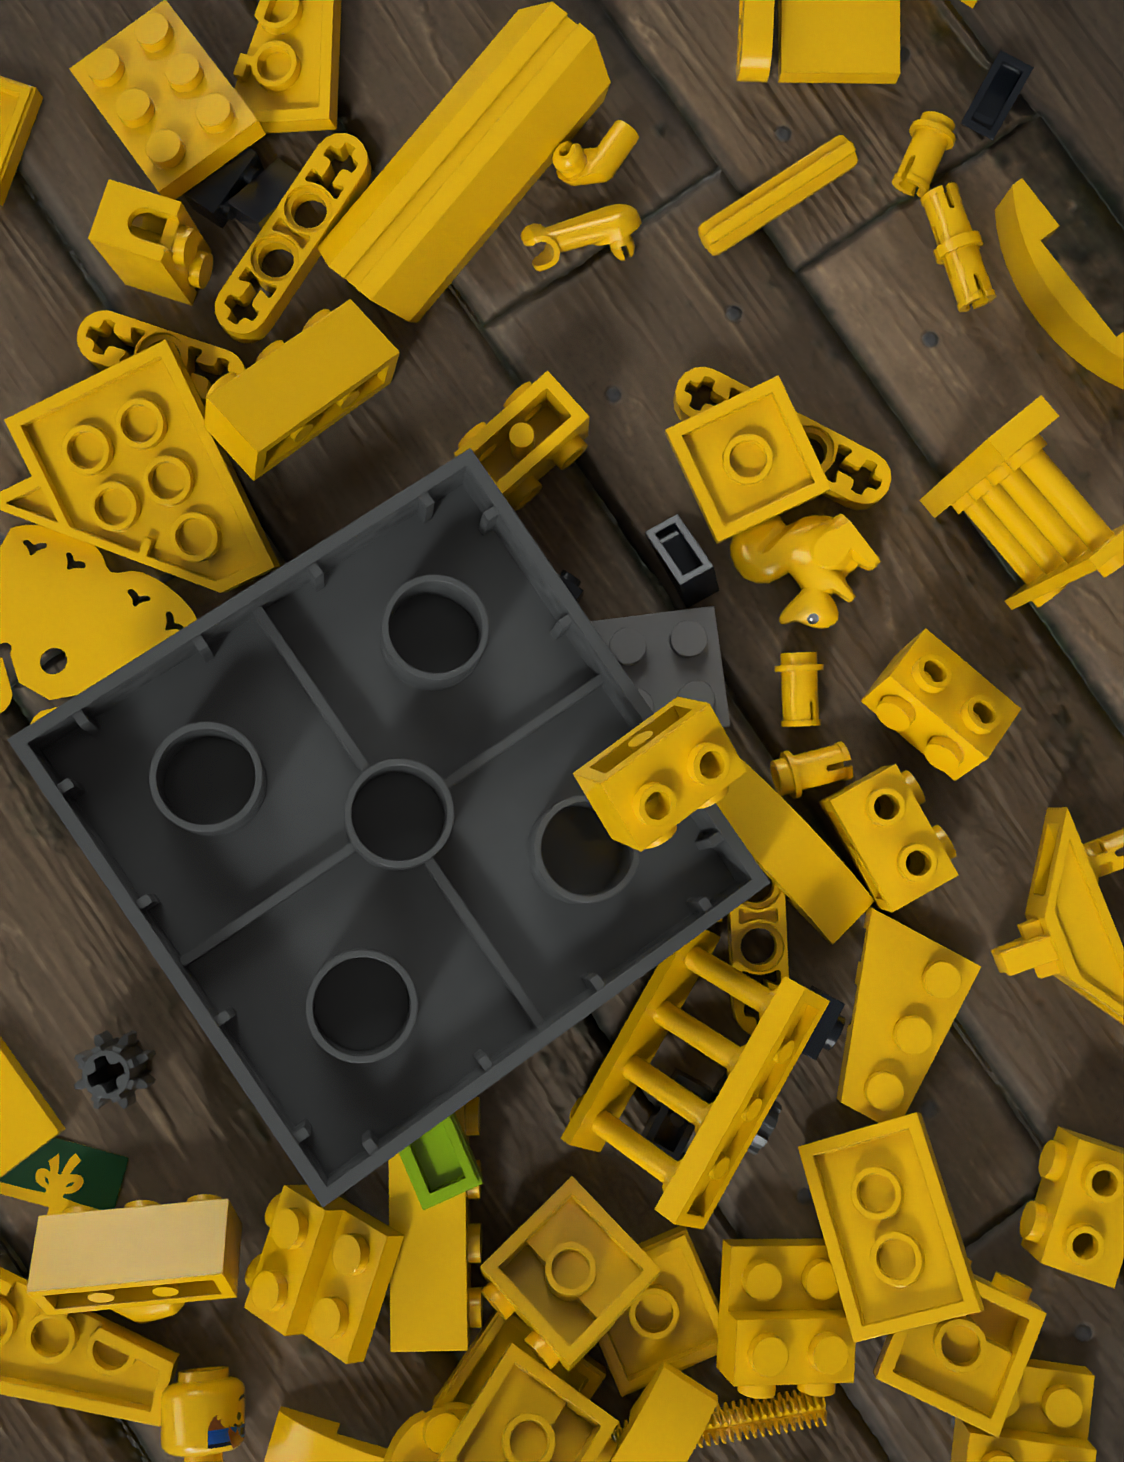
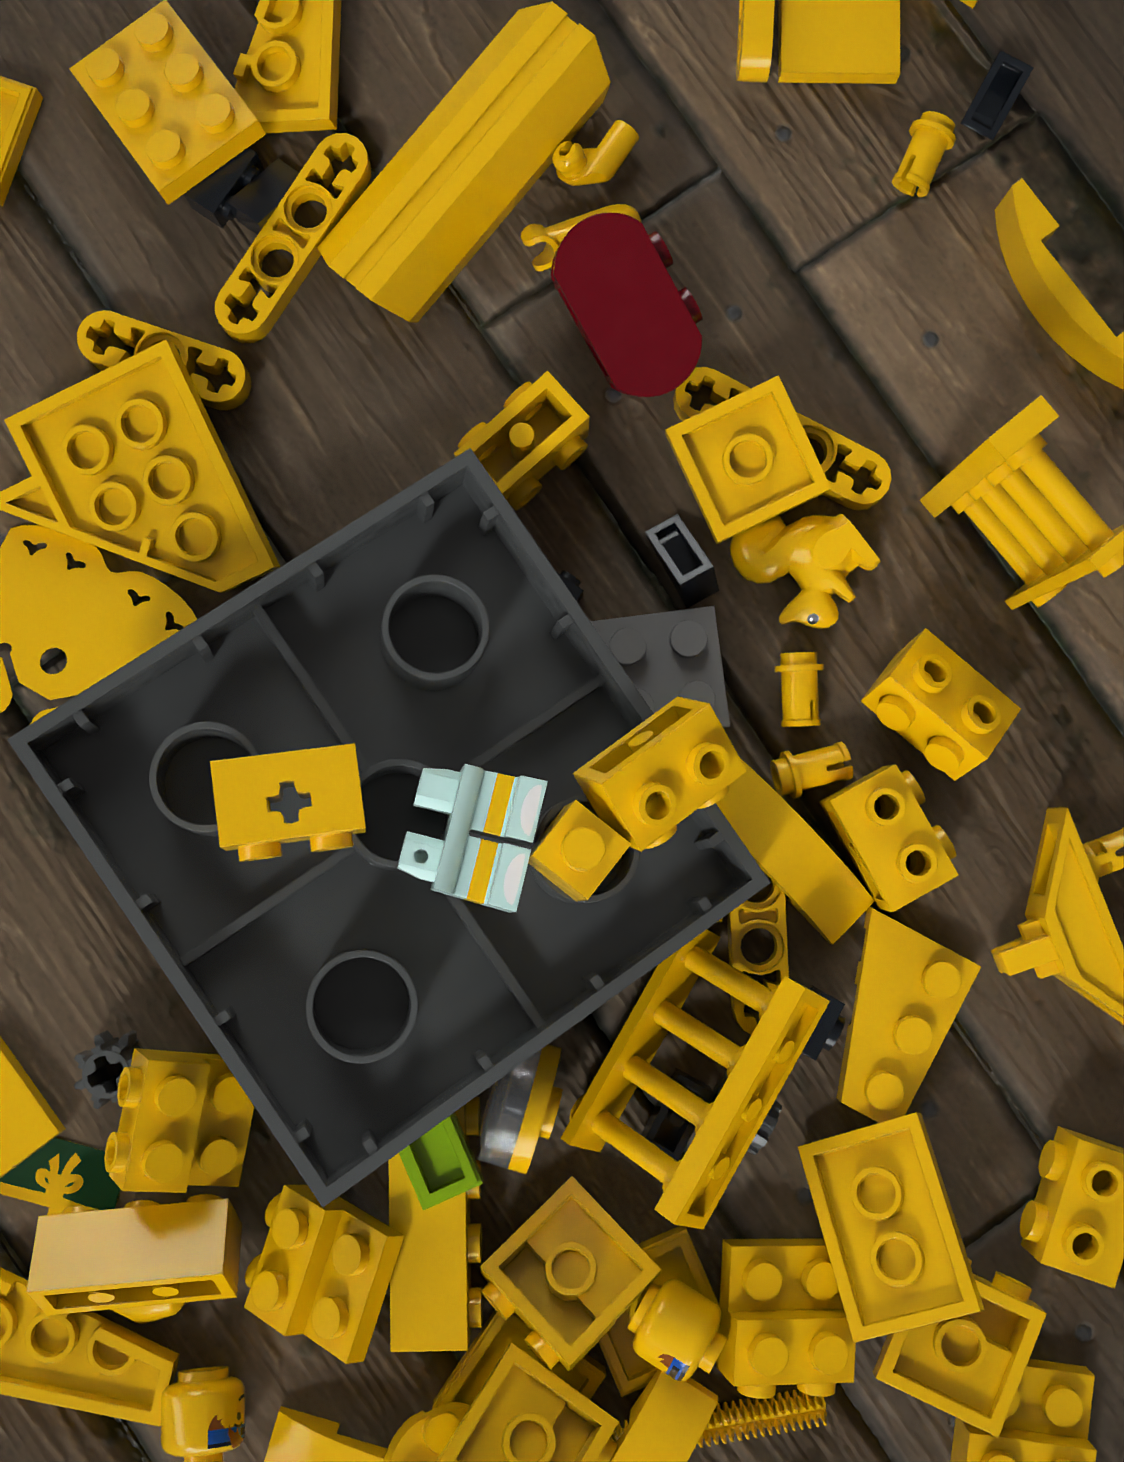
yellow brick [88,179,213,306] -> none
yellow brick [204,299,400,481] -> none
yellow axle [698,135,858,256] -> none
yellow pin [920,182,997,312] -> none
none -> yellow plate [104,1048,254,1193]
none -> yellow brick [210,743,366,862]
none -> light aqua hips [397,764,548,913]
none -> piece [478,1044,563,1174]
none -> yellow brick [528,800,631,901]
none -> dark red brick [551,212,703,397]
none -> yellow head [627,1279,728,1381]

